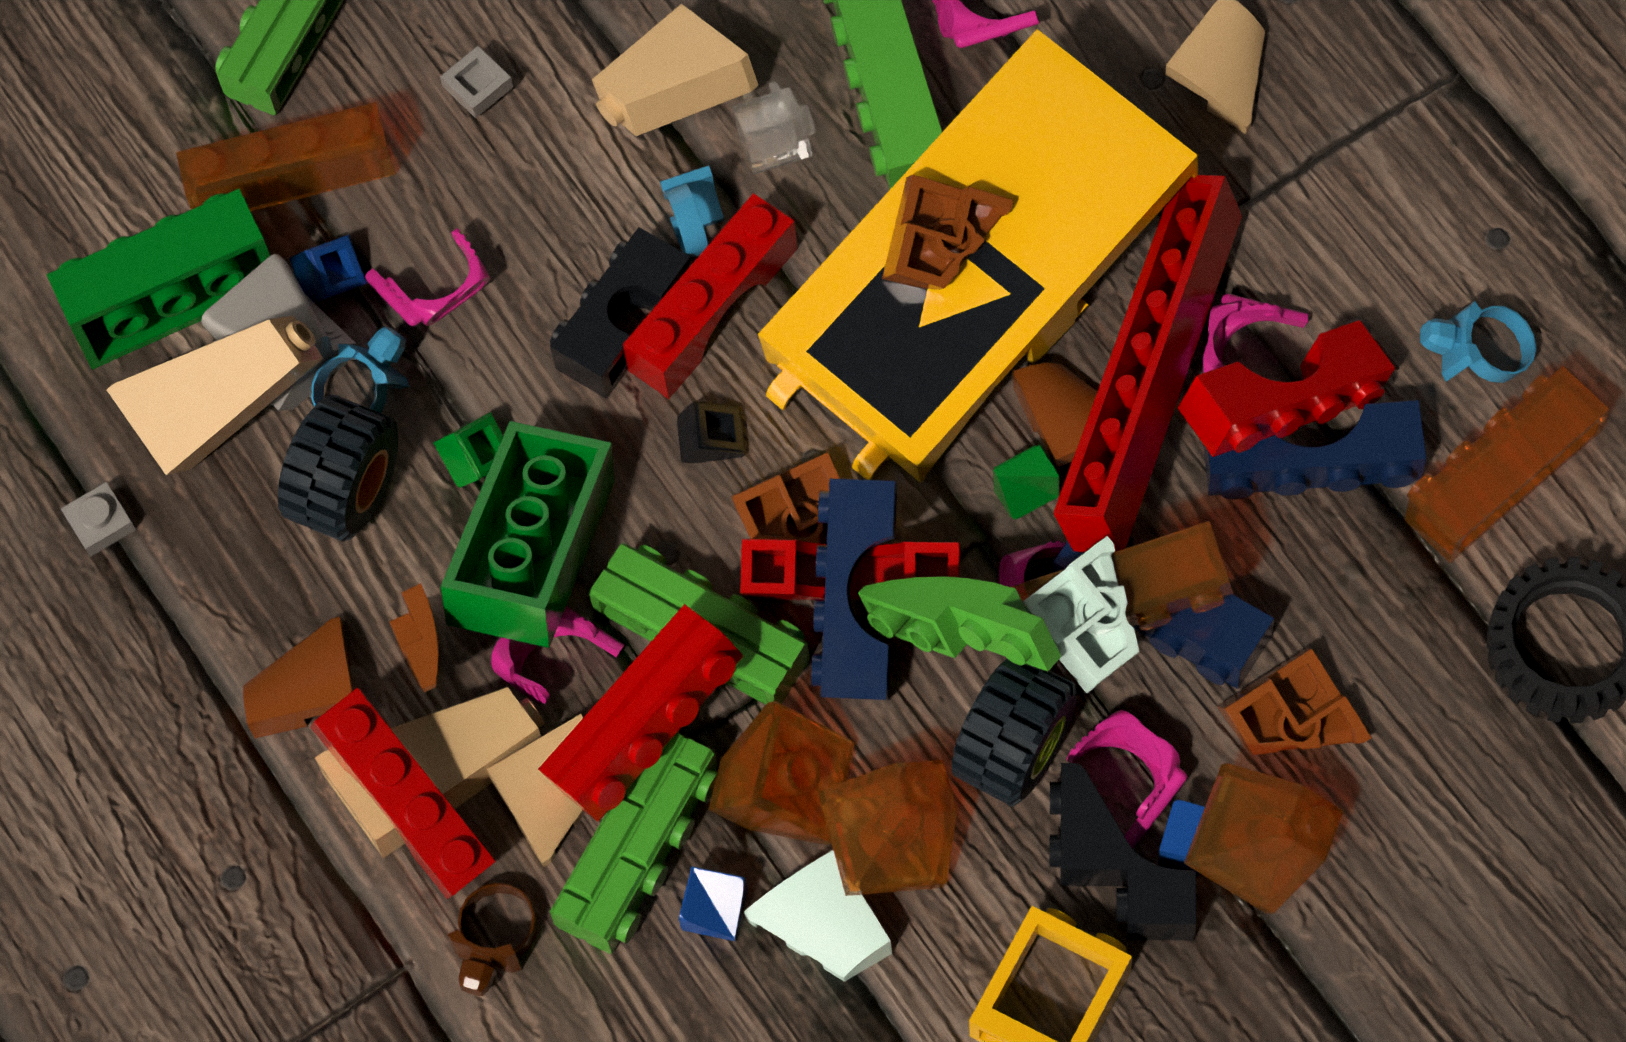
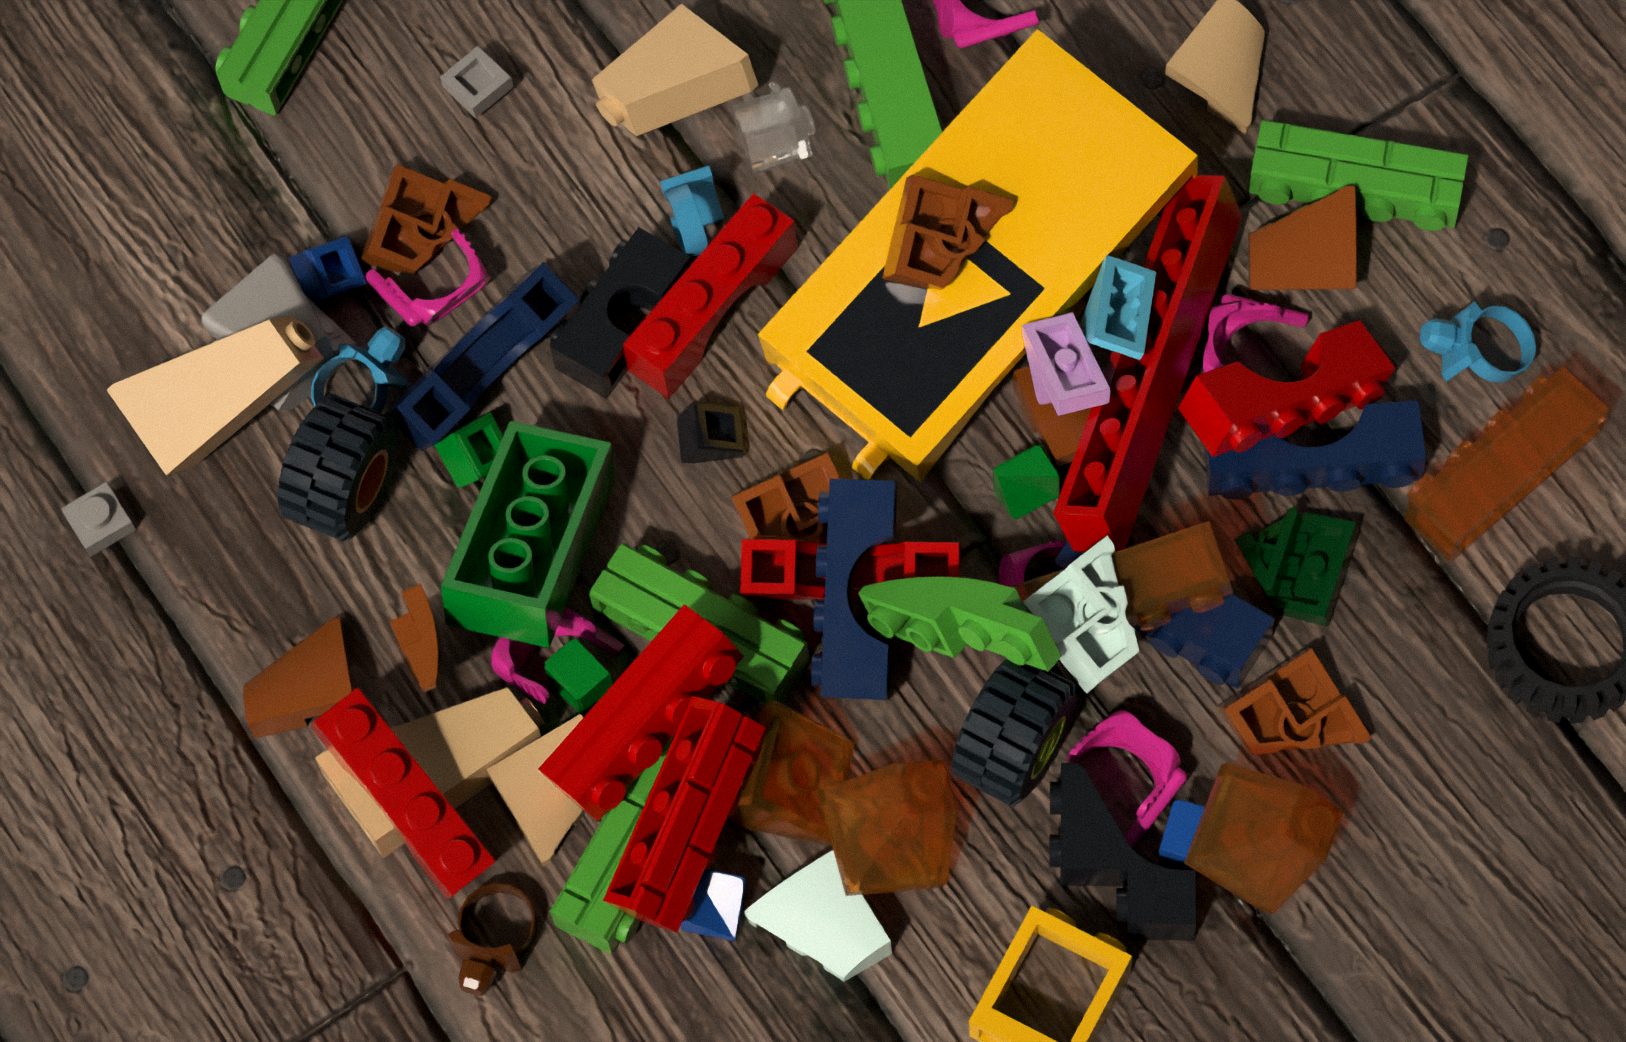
green brick [46,189,270,370] -> none
clear orange brick [176,102,396,211] -> none
none -> dark orange slope [359,164,492,274]
none -> dark blue arch [384,262,579,451]
none -> green slope [544,639,613,716]
none -> red brick [603,696,766,933]
none -> lavender slope [1022,313,1110,416]
none -> medium azure slope [1079,255,1156,360]
none -> dark green slope [1234,506,1359,626]
none -> dark orange slope [1248,185,1356,290]
none -> bright green brick [1249,120,1468,231]

